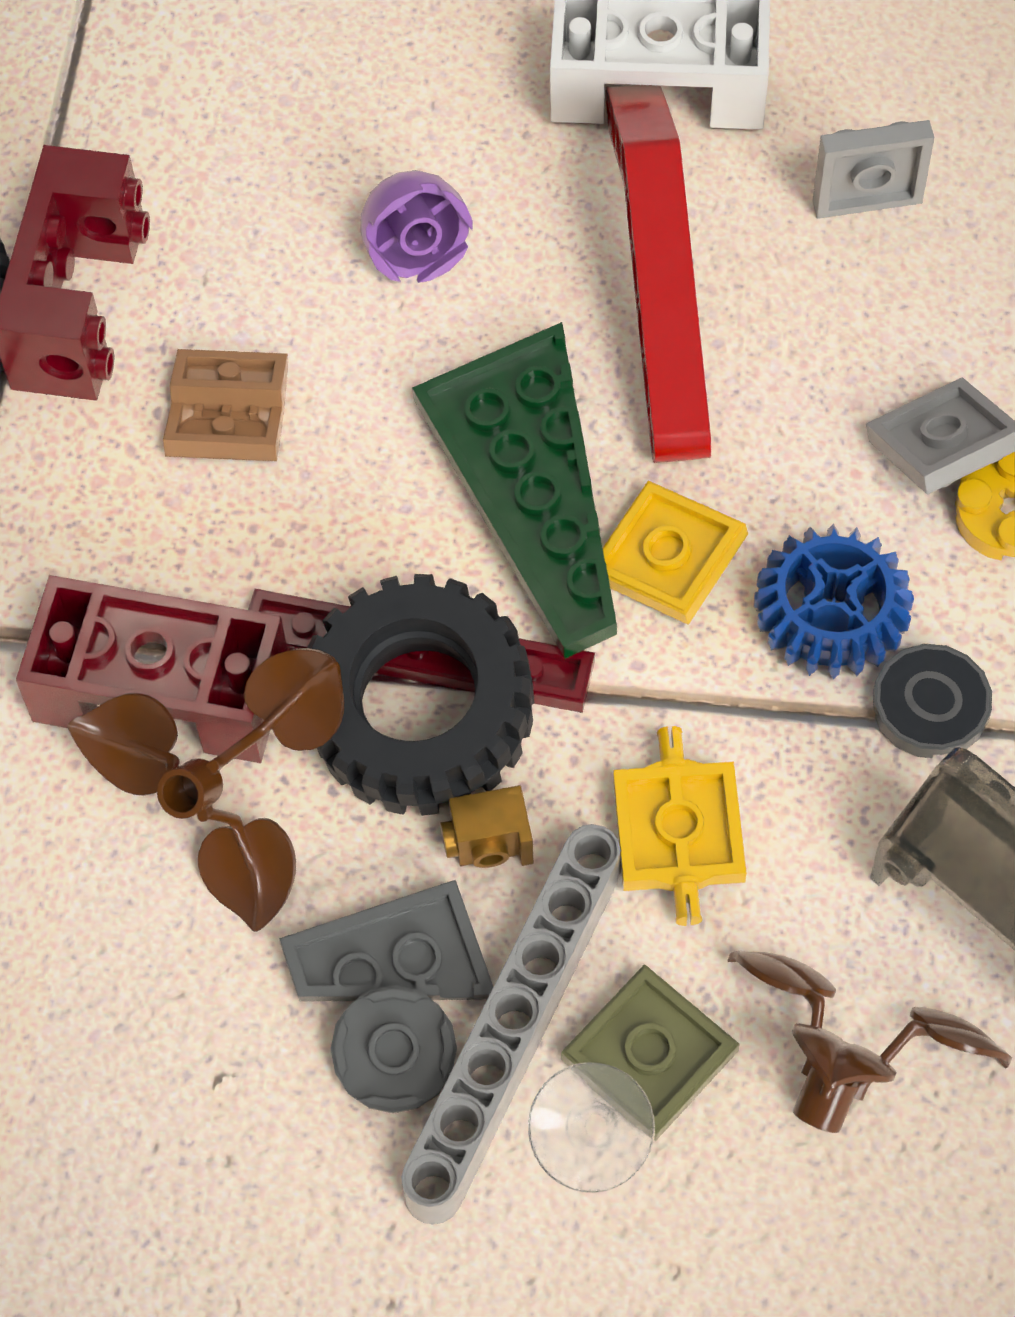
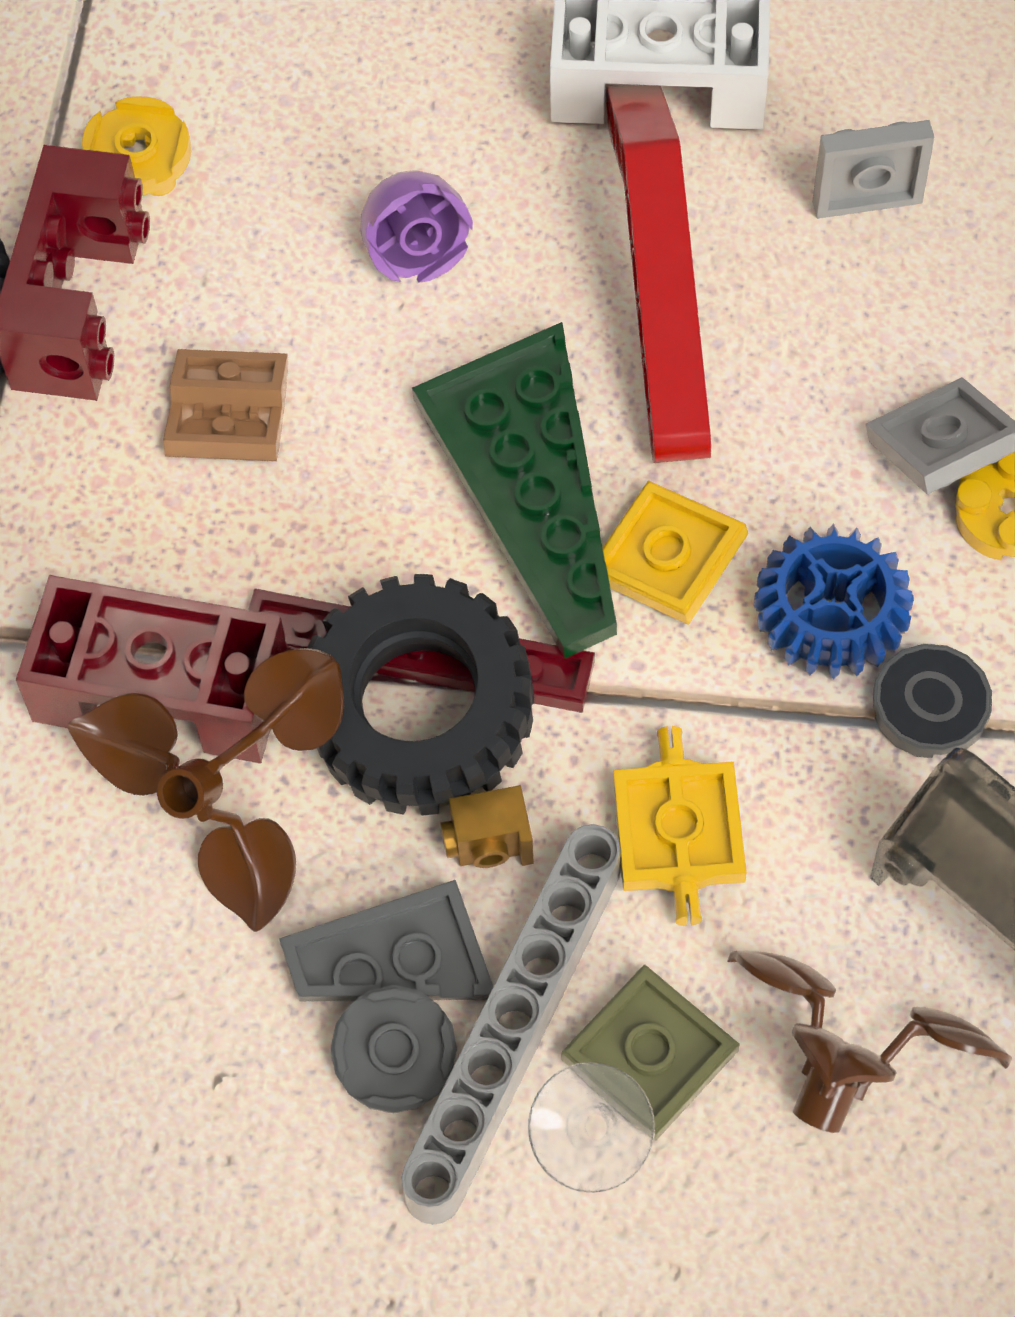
none -> yellow plate [82,96,191,196]

